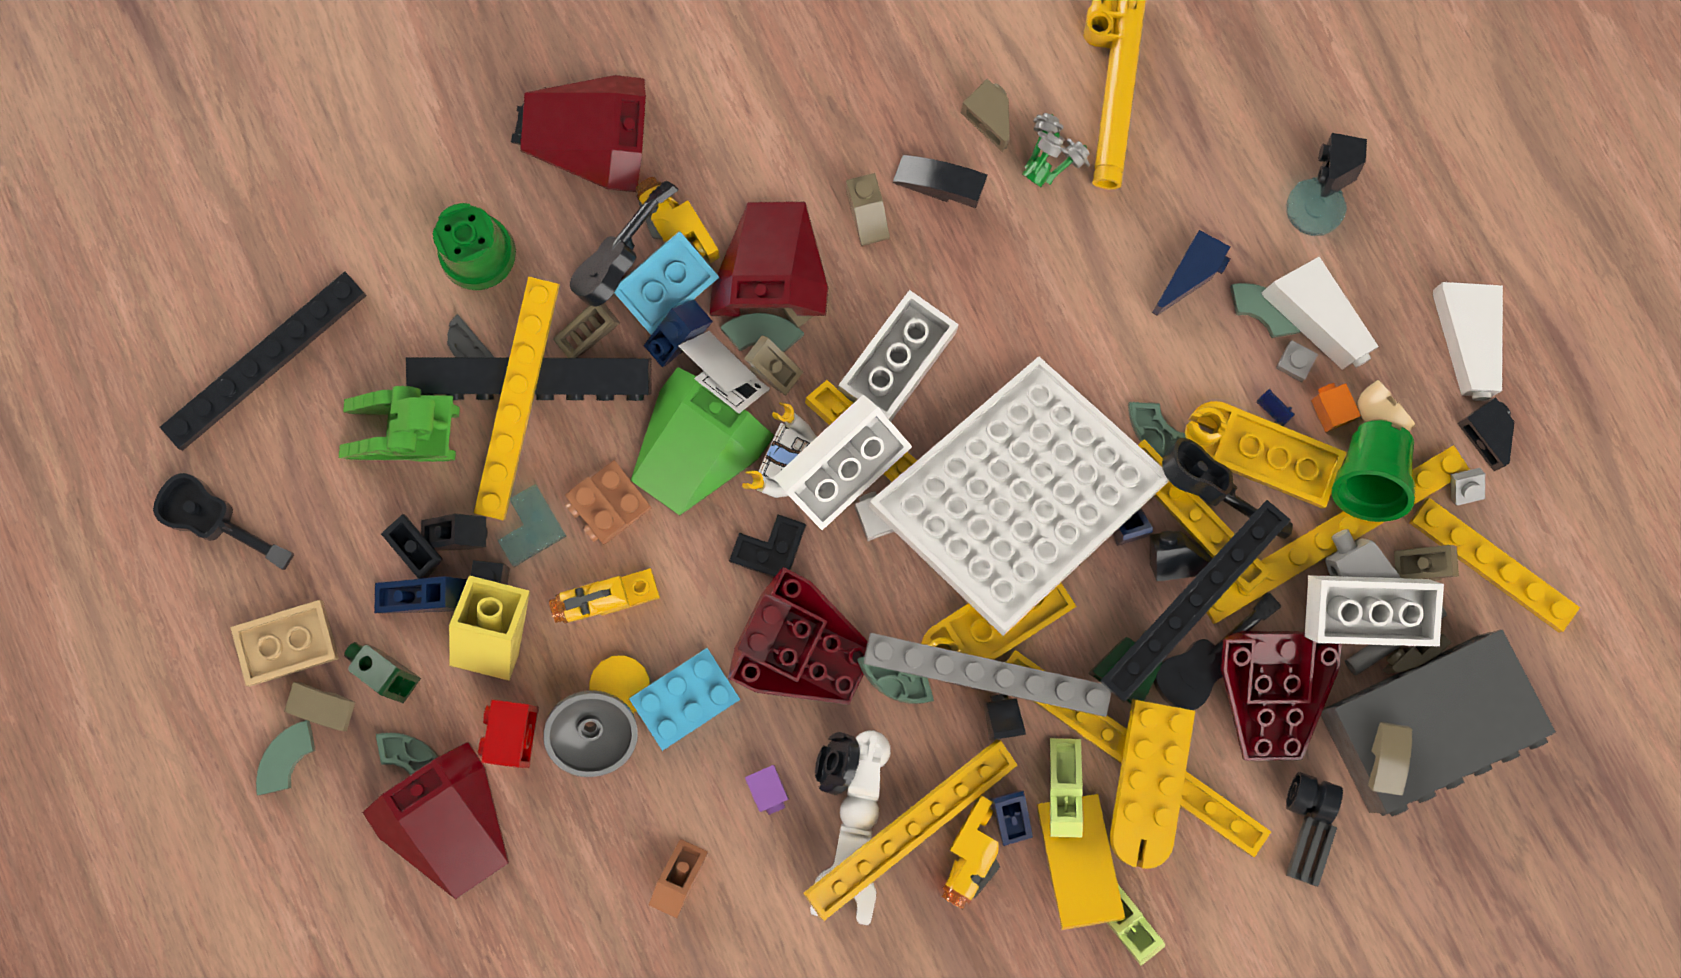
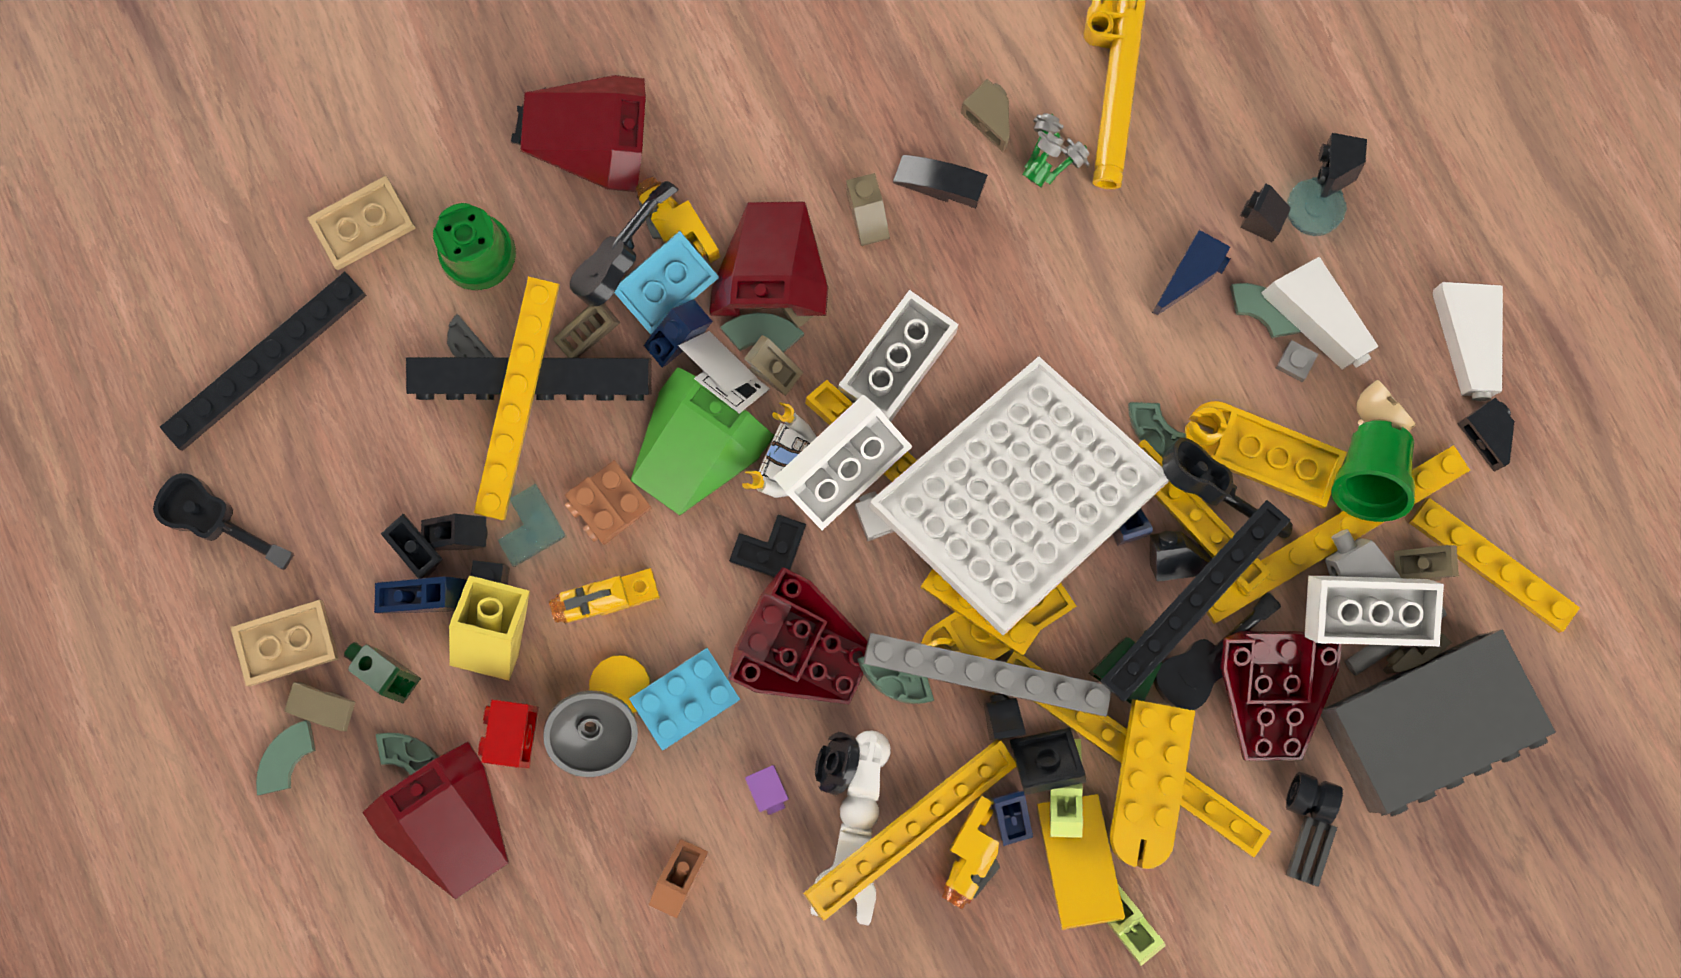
bright green piece [338,386,460,462] -> none
clear blue pin [1256,389,1295,426] -> none
orange brick [1311,383,1361,433] -> none
dark tan slope [1368,722,1412,796] -> none
light grey plate [1451,468,1485,506] -> none
none -> tan plate [308,176,416,271]
none -> yellow plate [920,569,1040,657]
none -> black tile [1010,727,1086,795]
none -> black slope [1240,183,1291,242]

